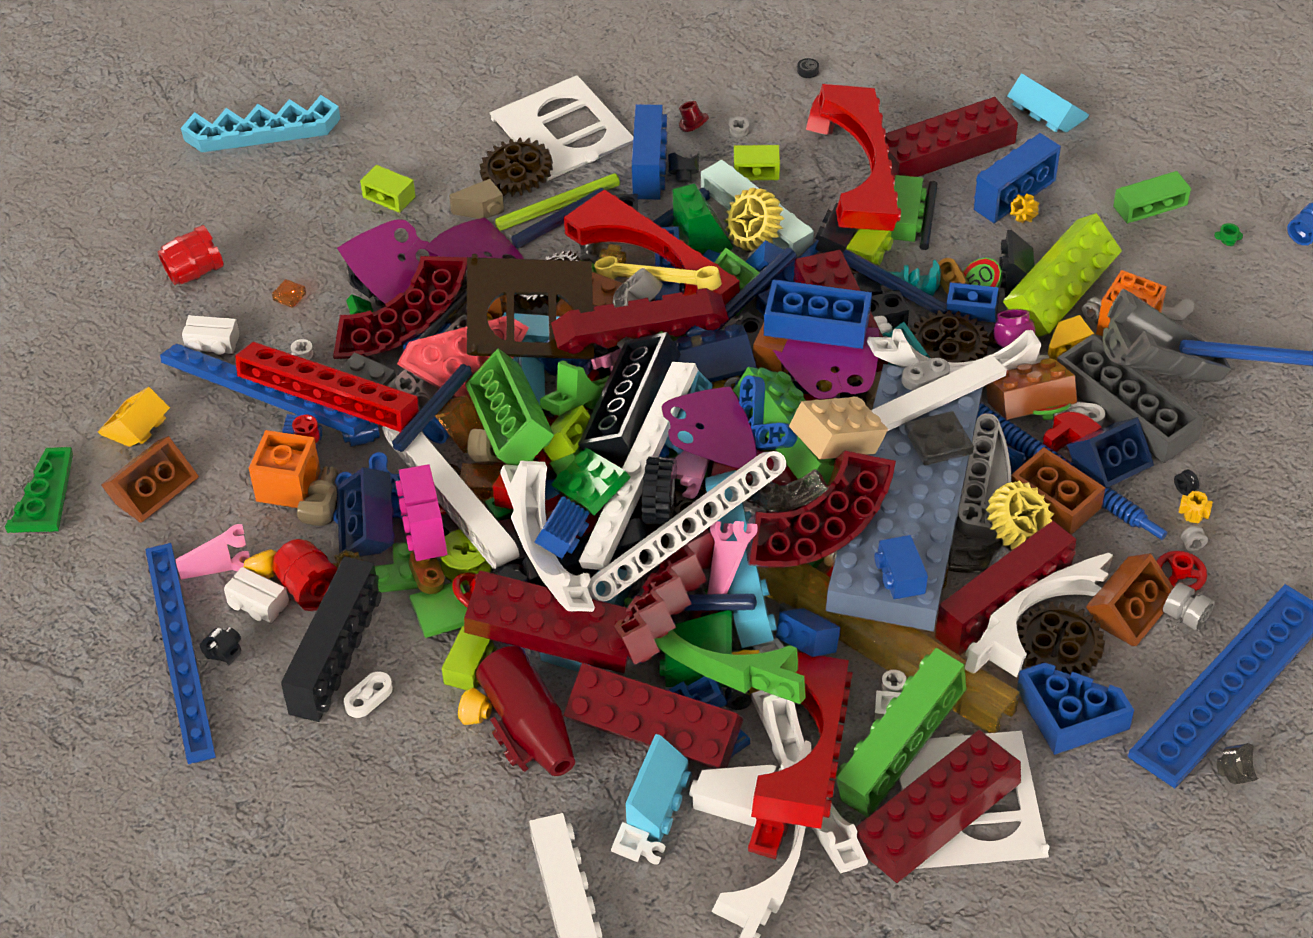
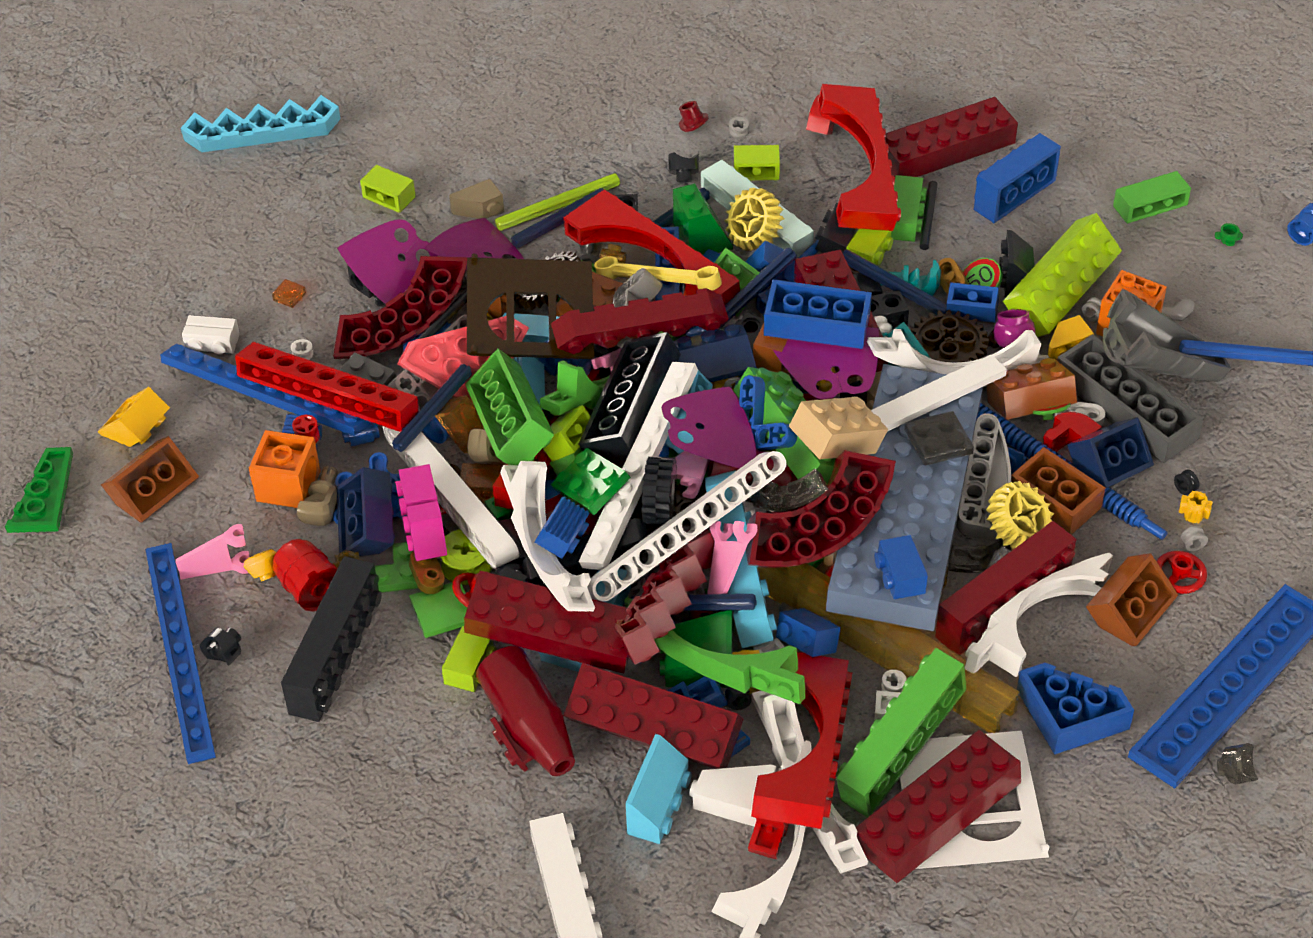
red piece [157,225,224,285] -> none
white brick [224,567,289,623] -> none
white plate [344,672,393,718] -> none
green plate [346,294,374,315] -> none
yellow cone [458,688,492,725] -> none
dark brown gear [479,137,553,197] -> none
white door [489,75,633,181] -> none
white plate [611,822,666,865] -> none
blue brick [632,104,667,200] -> none
tile [797,58,819,78] -> none
light grey plate [902,358,950,390] -> none
medium azure slope [1007,73,1089,133] -> none
yellow gear [1010,194,1040,223] -> none
dark brown gear [1017,602,1105,675] -> none
light grey wheel [1163,582,1215,631] -> none

